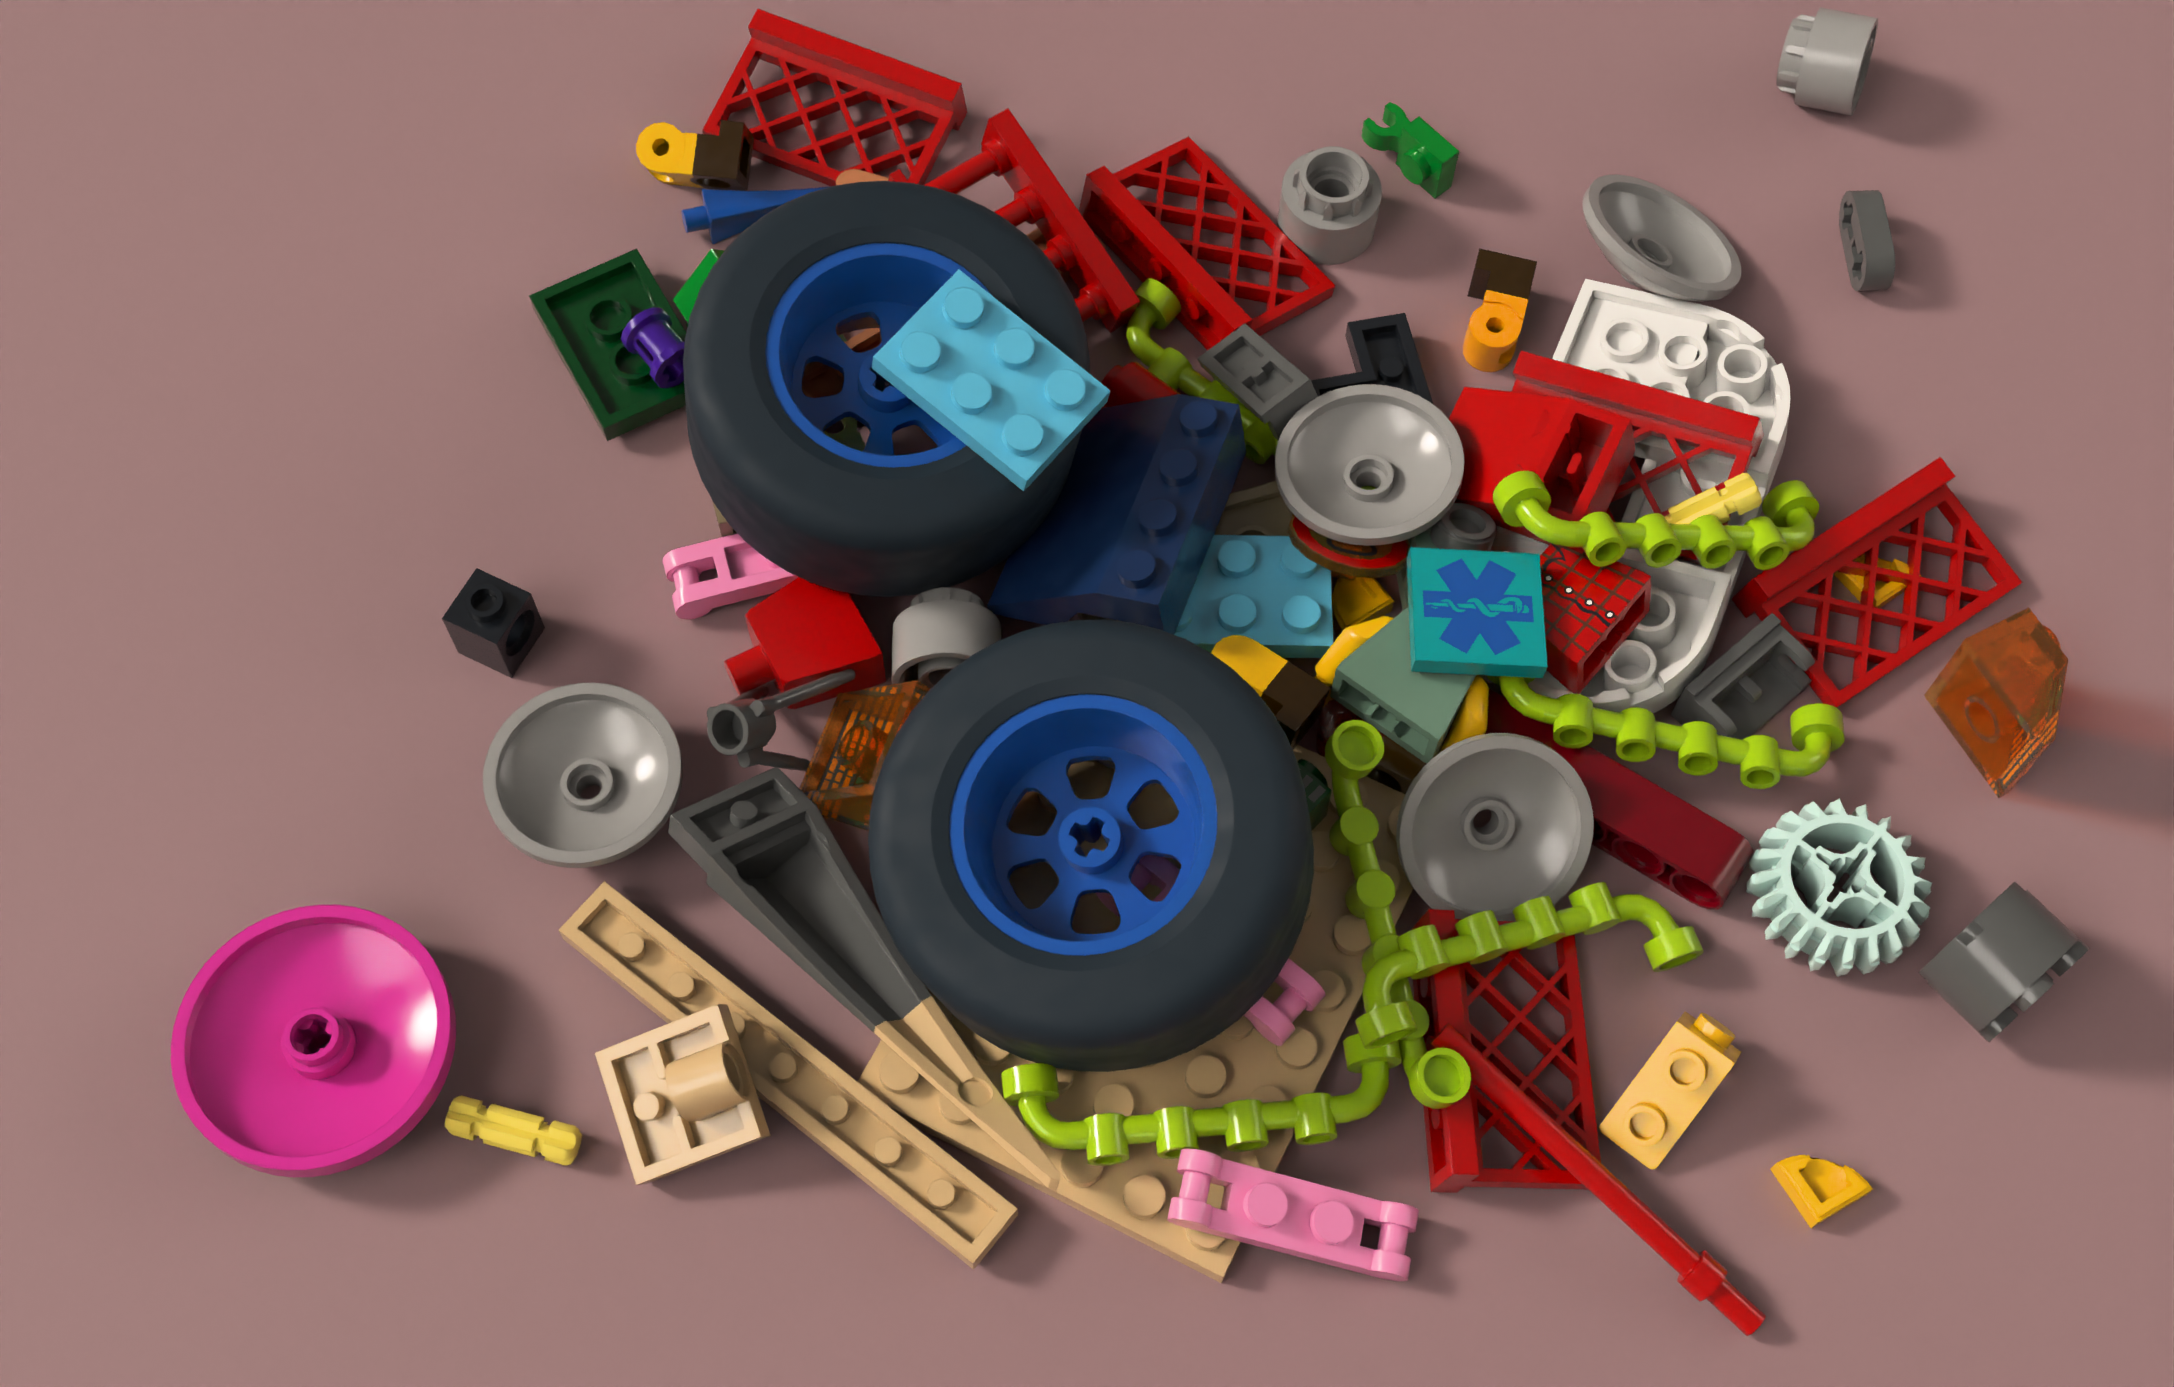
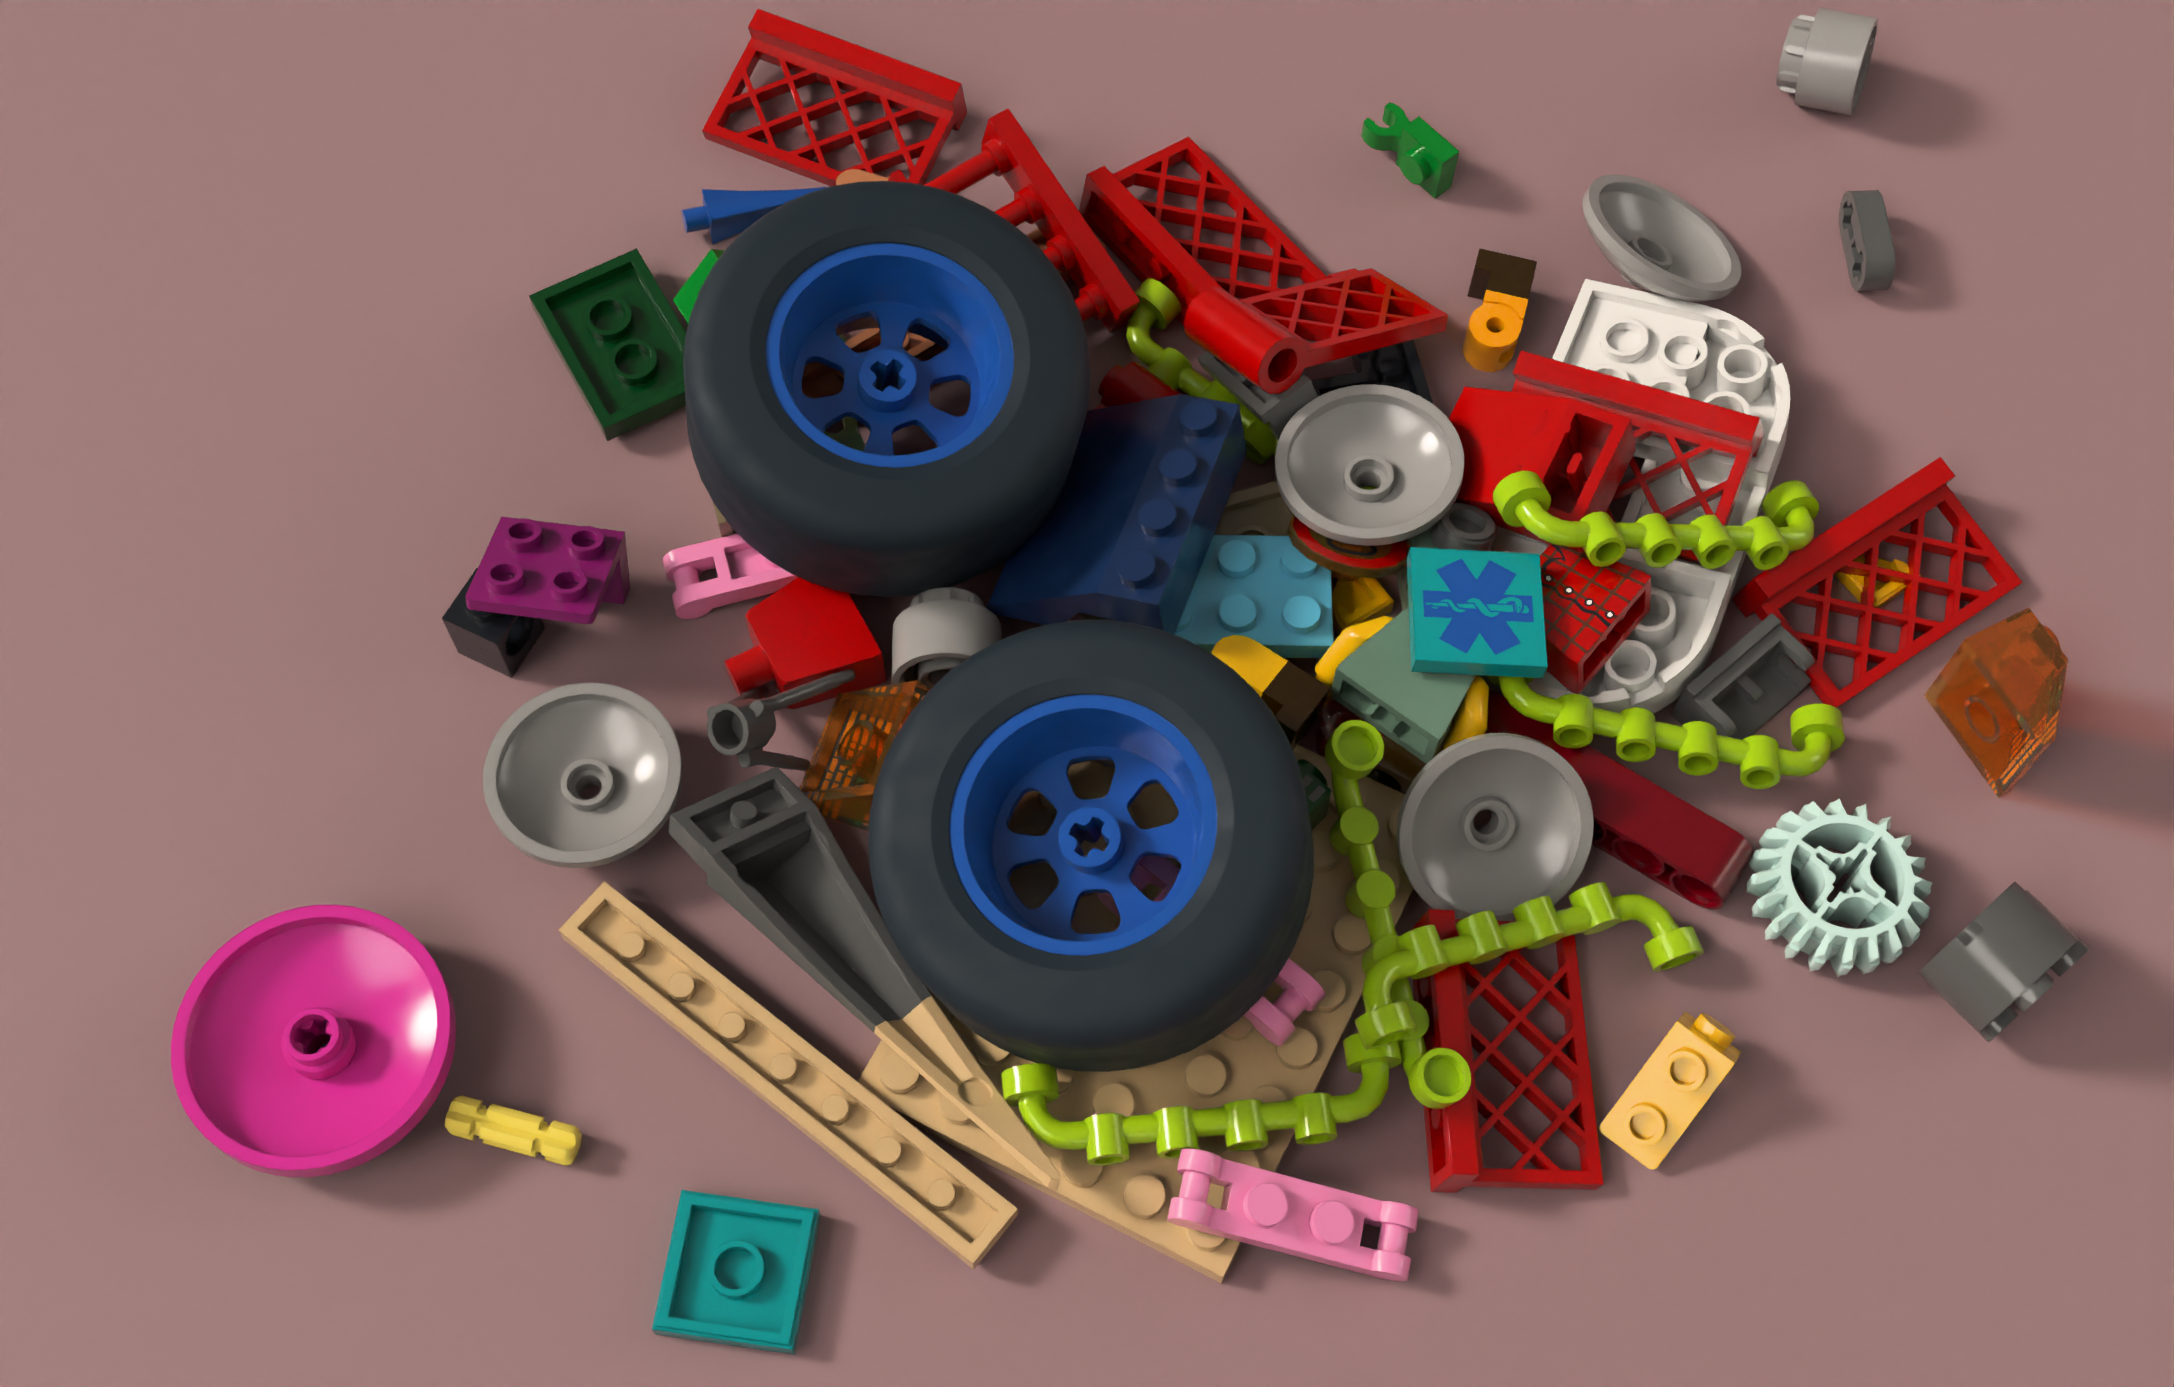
tan plate [595,1004,771,1185] -> none
dark purple bush [621,307,685,388] -> none
leg [636,120,754,191] -> none
medium azure plate [872,269,1110,491] -> none
light grey piece [1277,146,1382,265] -> none
red bar [1430,1023,1766,1336] -> none
light yellow axle [1664,473,1762,524] -> none
yellow tile [1770,1155,1873,1228] -> none
none -> magenta bracket [465,516,630,624]
none -> teal tile [652,1190,821,1355]
none -> red piece [1184,268,1448,394]

